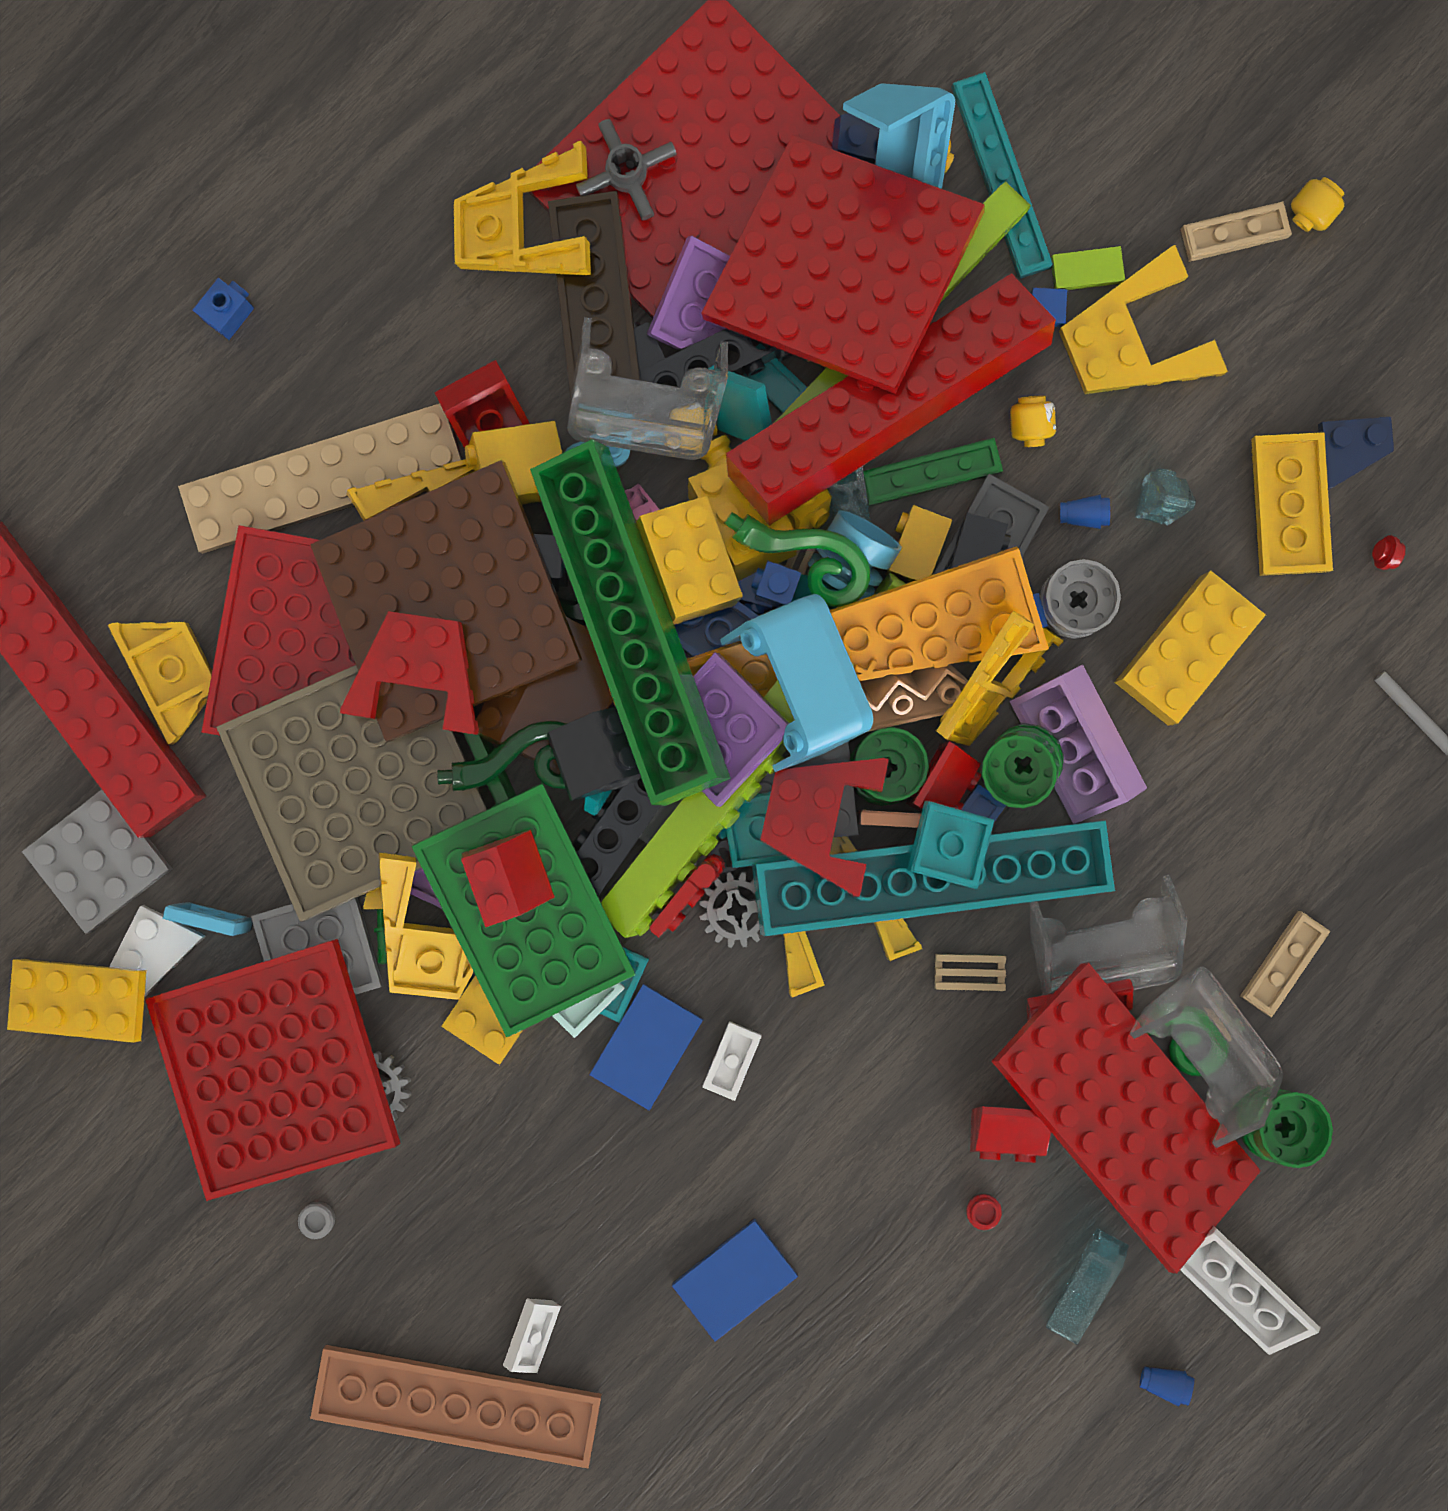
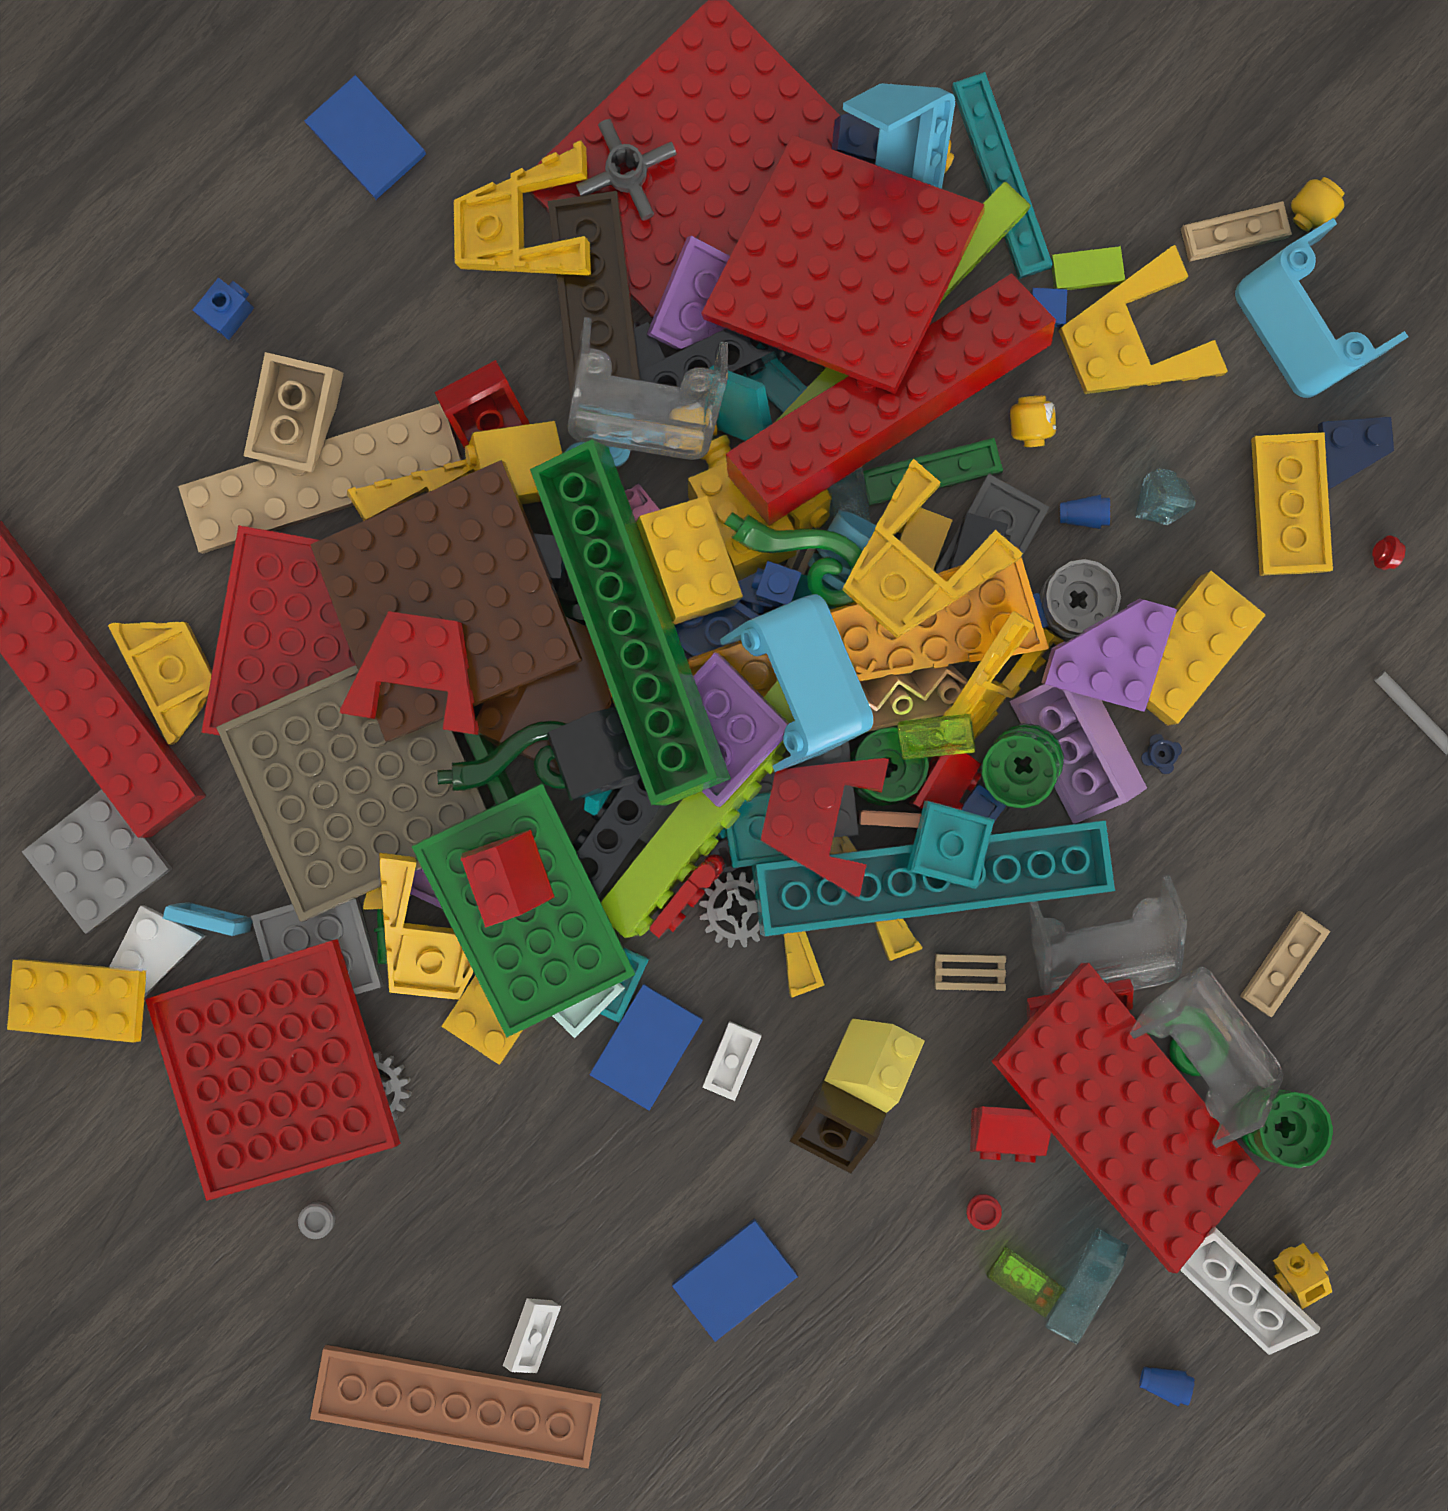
none -> tan slope [244,352,344,473]
none -> blue tile [304,75,426,200]
none -> dark brown slope [789,1076,887,1174]
none -> light yellow slope [824,1019,925,1113]
none -> yellow wing [843,459,1023,638]
none -> clear neon green plate [898,714,975,759]
none -> clear neon green tile [986,1246,1065,1318]
none -> medium lavender plate [1041,598,1177,712]
none -> dark blue plate [1141,734,1182,774]
none -> medium azure windscreen [1235,218,1408,398]
none -> yellow brick [1273,1243,1332,1309]

